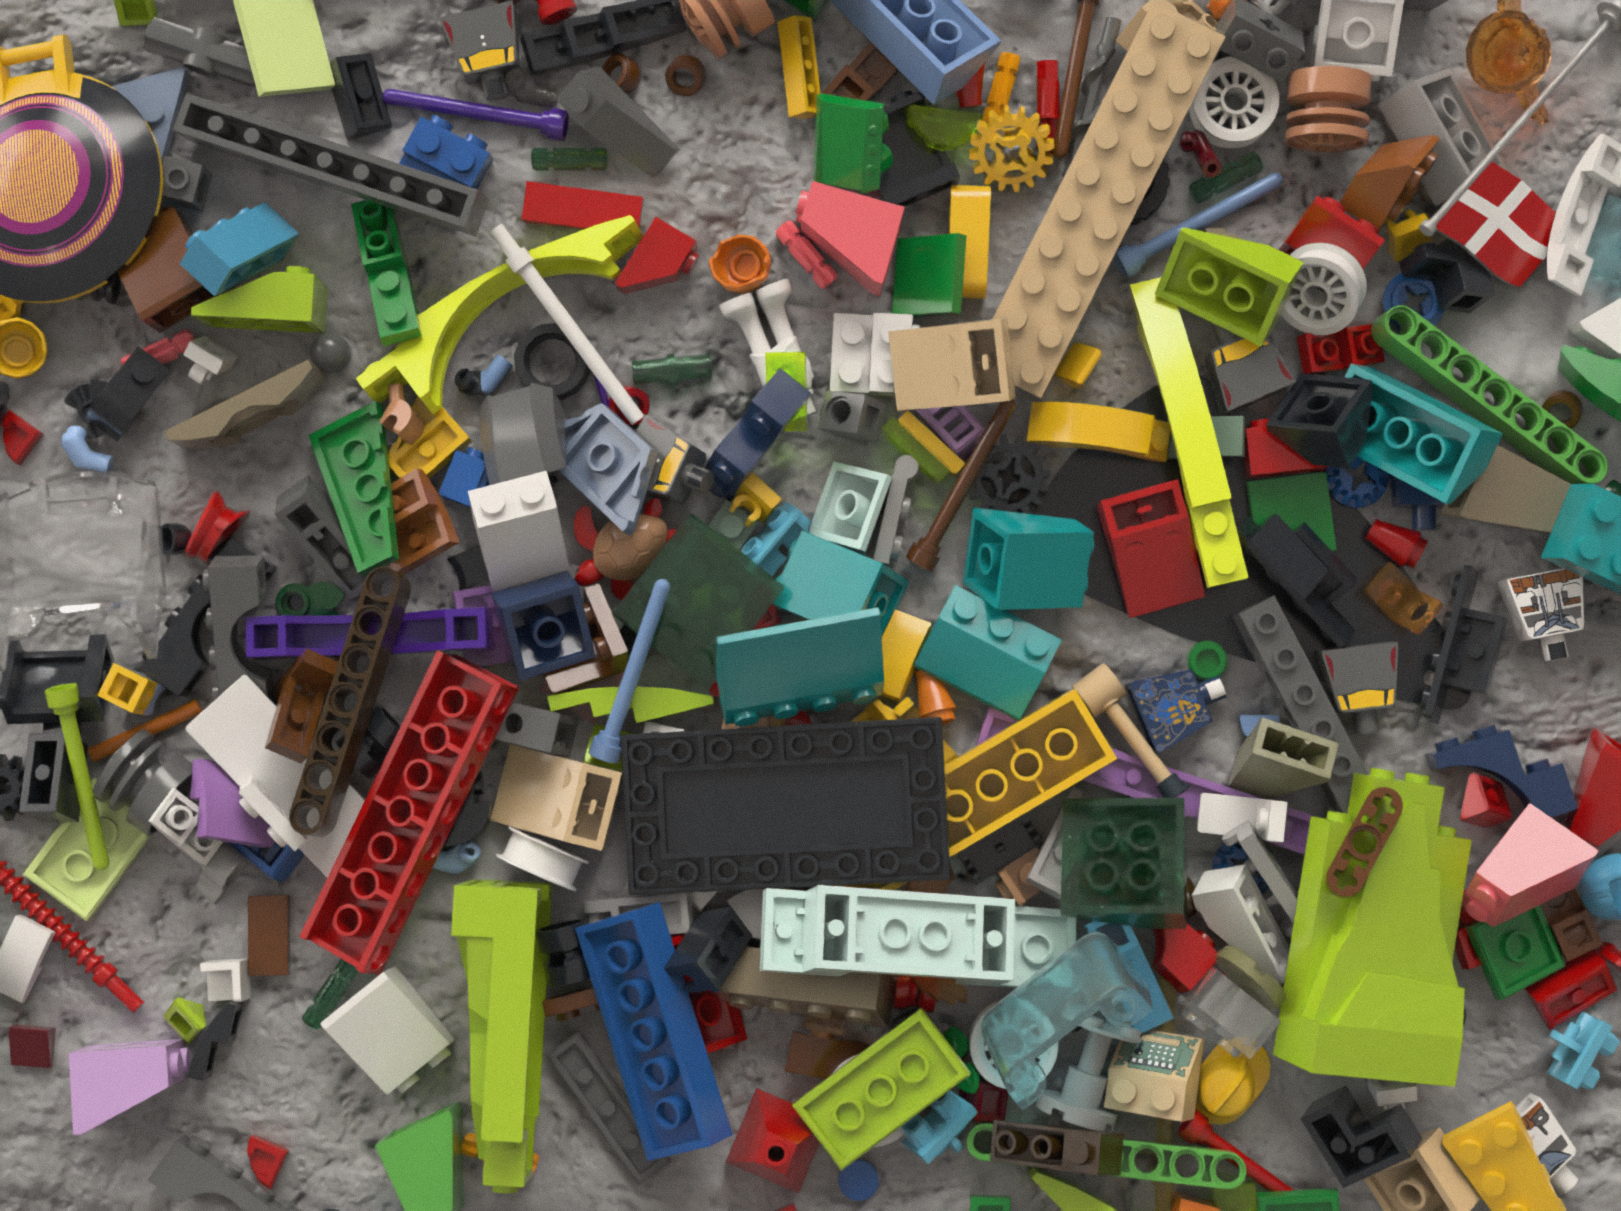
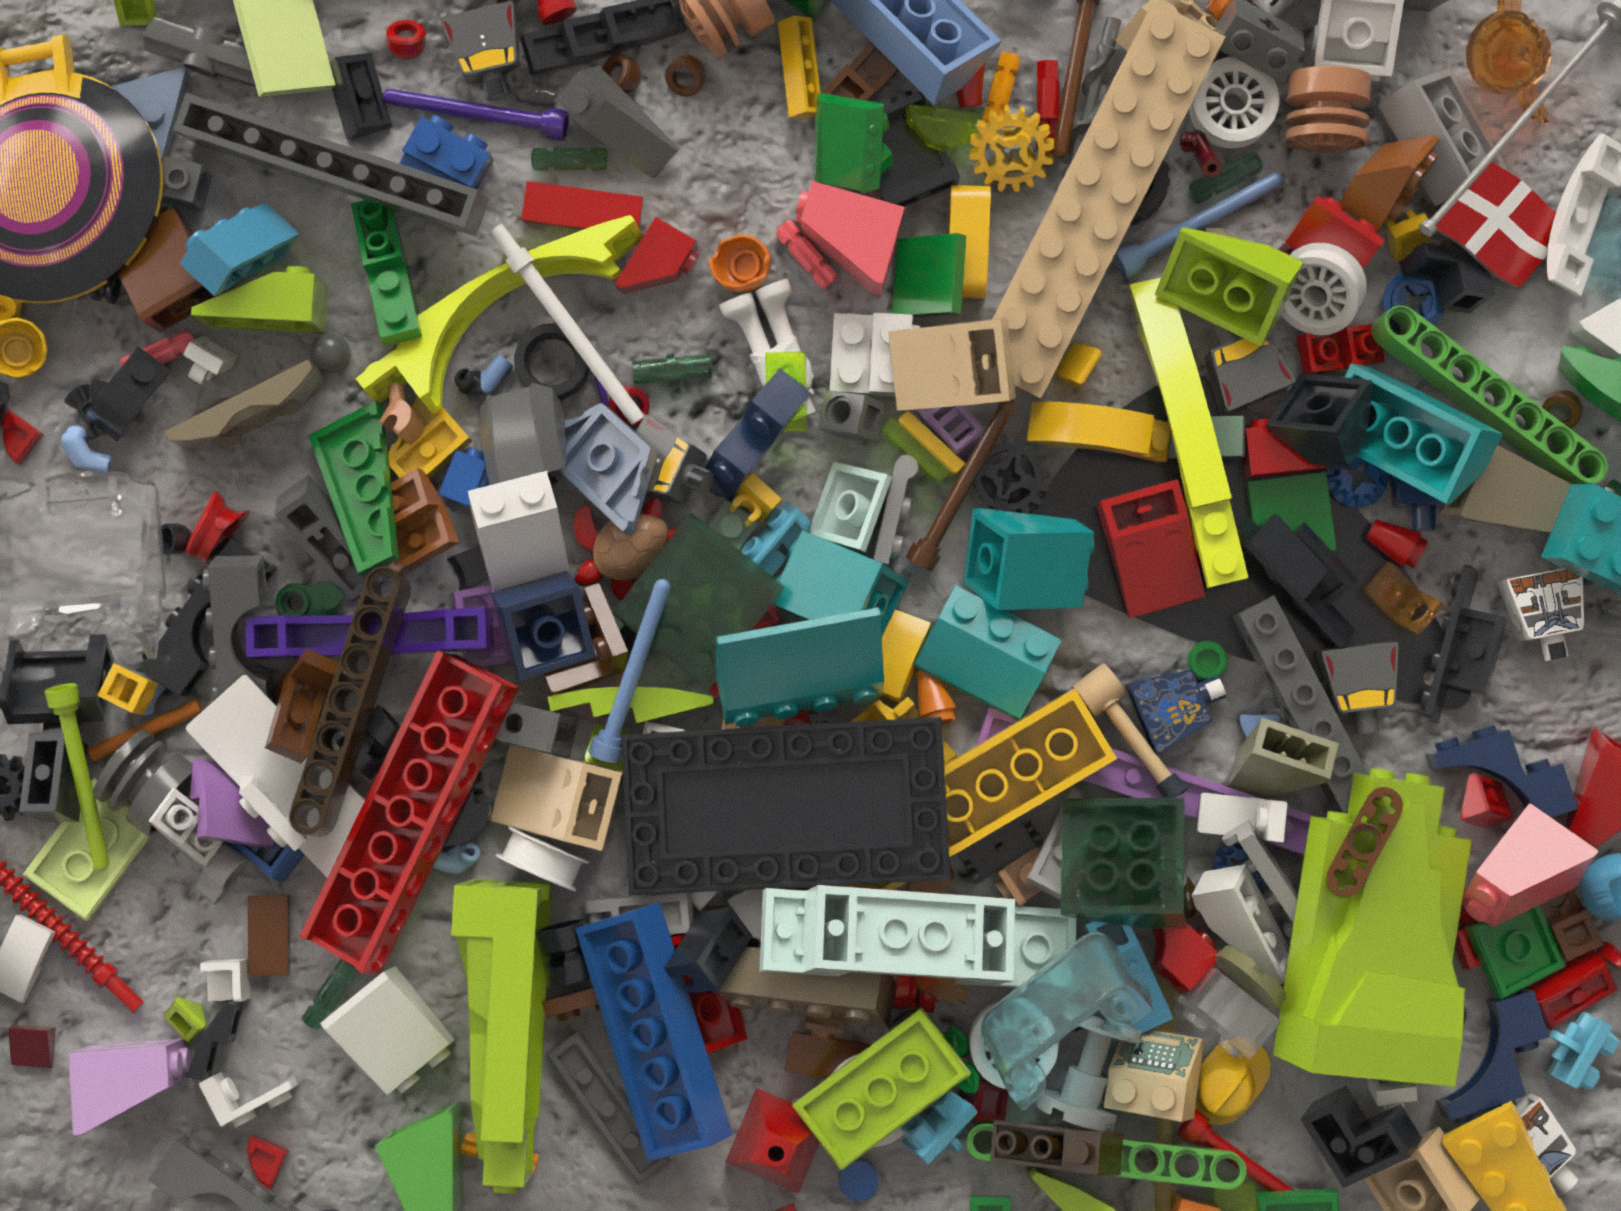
none -> white bracket [199,1072,298,1128]
none -> red piece [386,20,426,60]
none -> dark blue arch [1436,988,1549,1124]

